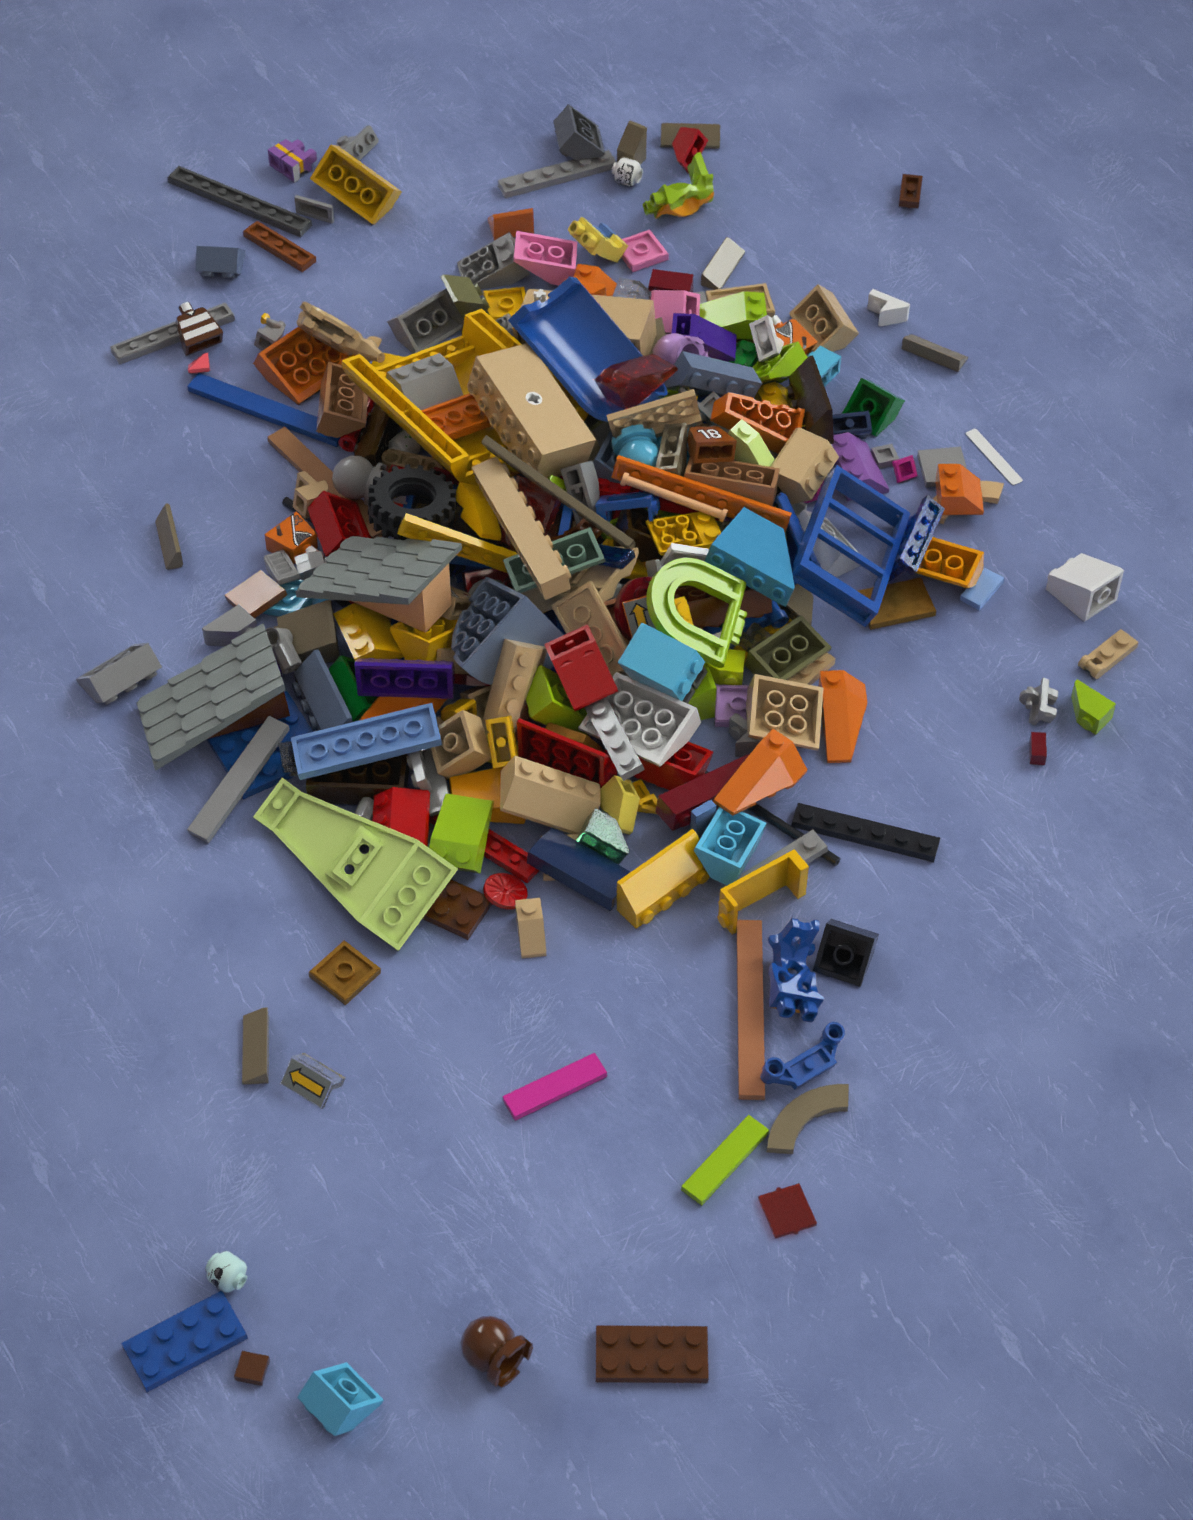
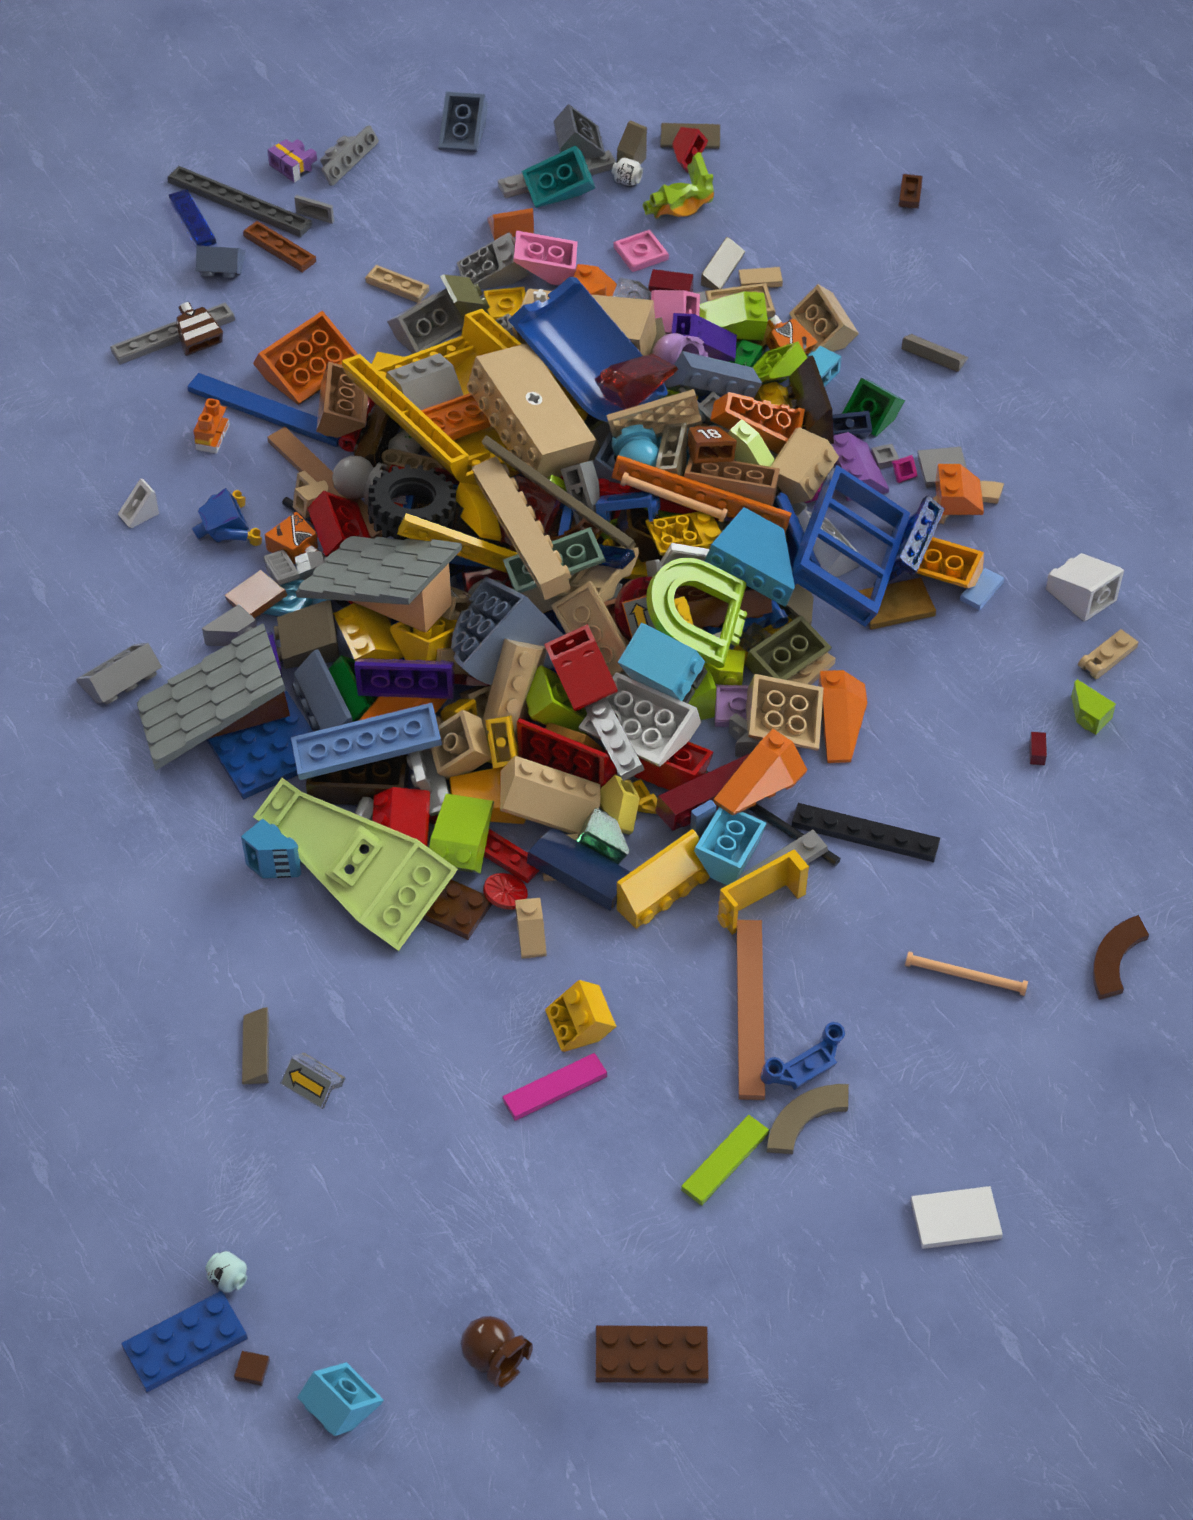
dark tan slope [155,503,183,570] -> none
light grey tile [187,716,290,843] -> none
coral slope [188,353,210,374] -> none
light grey piece [254,313,286,350] -> none
light grey piece [266,627,302,674] -> none
clear smoke bracket [278,741,298,776] -> none
tan animal [296,301,385,363] -> none
pearl gold tile [309,940,381,1005] -> none
yellow slope [310,144,402,225] -> none
light yellow hips [568,217,628,263] -> none
white slope [749,315,784,362] -> none
clear red piece [758,1183,817,1239] -> none
blue hips [768,918,824,1022] -> none
black slope [812,919,879,987] -> none
white slope [867,289,910,326] -> none
white sticker [966,429,1023,485] -> none
light grey hips [1019,678,1058,725] -> none
none -> white slope [118,478,159,528]
none -> clear blue tile [168,189,216,248]
none -> blue torso [192,488,262,546]
none -> orange hips [194,398,230,454]
none -> dark azure slope [241,819,301,879]
none -> tan tile [365,265,429,303]
none -> sand blue slope [438,92,488,151]
none -> teal slope [521,145,596,208]
none -> yellow slope [545,980,617,1052]
none -> tan tile [739,267,783,287]
none -> light nougat bar [905,952,1028,996]
none -> white tile [910,1186,1003,1249]
none -> reddish brown tile [1093,915,1149,1000]

